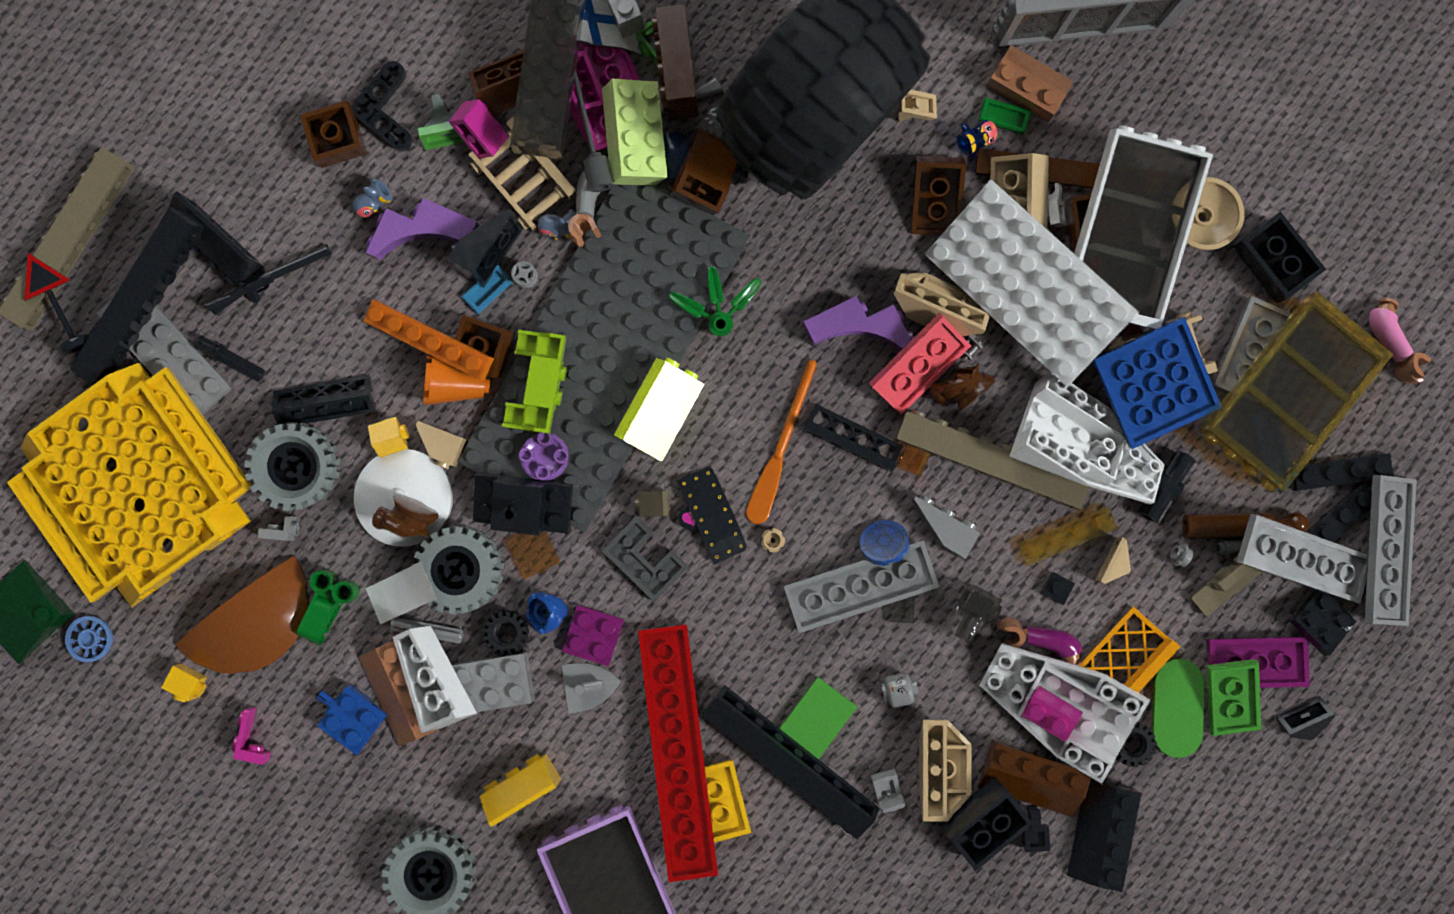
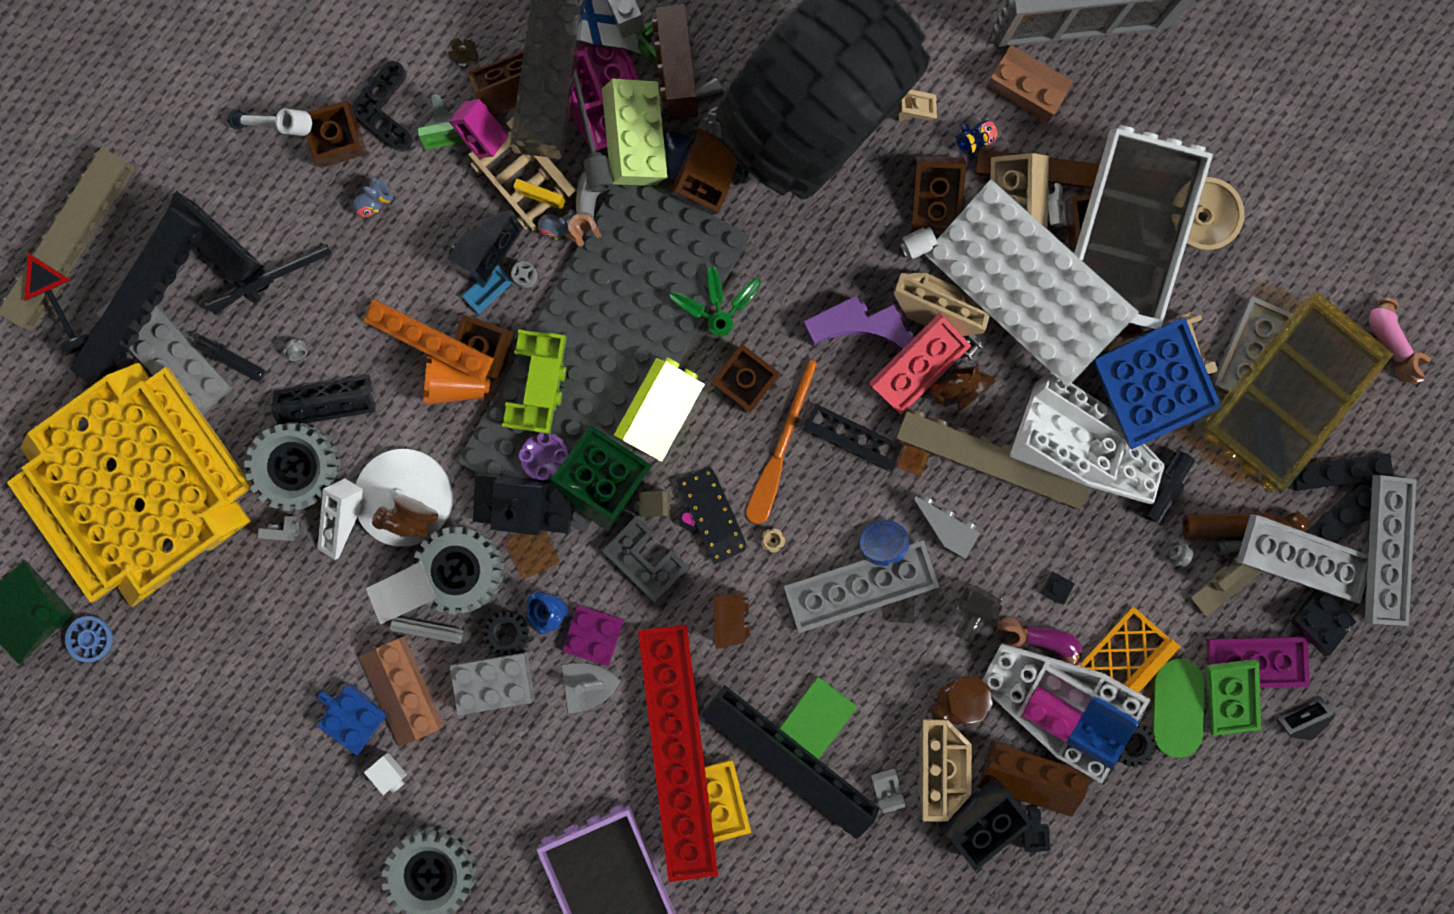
yellow brick [161,664,207,702] -> none
dark orange brick [175,556,309,674] -> none
dark pink bracket [232,707,271,765] -> none
green piece [296,569,360,646] -> none
medium lavender arch [366,198,480,260] -> none
yellow brick [368,417,409,458] -> none
white wedge [393,626,477,733] -> none
tan slope [416,421,467,469] -> none
yellow slope [479,754,561,827] -> none
light grey head [881,673,919,708] -> none
green tile [978,97,1031,135] -> none
clear yellow plate [1017,506,1118,566] -> none
black slope [1067,779,1142,892] -> none
tan slope [1095,537,1131,584] -> none
black brick [1232,211,1327,303] -> none
none -> white piece [228,109,312,136]
none -> light grey plate [283,339,308,361]
none -> white slope [317,478,363,560]
none -> white brick [364,753,407,795]
none -> dark brown plant [449,38,478,68]
none -> yellow tile [513,179,565,209]
none -> dark green slope [550,425,652,531]
none -> reddish brown brick [711,343,781,414]
none -> reddish brown slope [713,592,750,648]
none -> white brick [900,227,938,260]
none -> reddish brown piece [931,676,993,725]
none -> blue bracket [1066,696,1139,770]

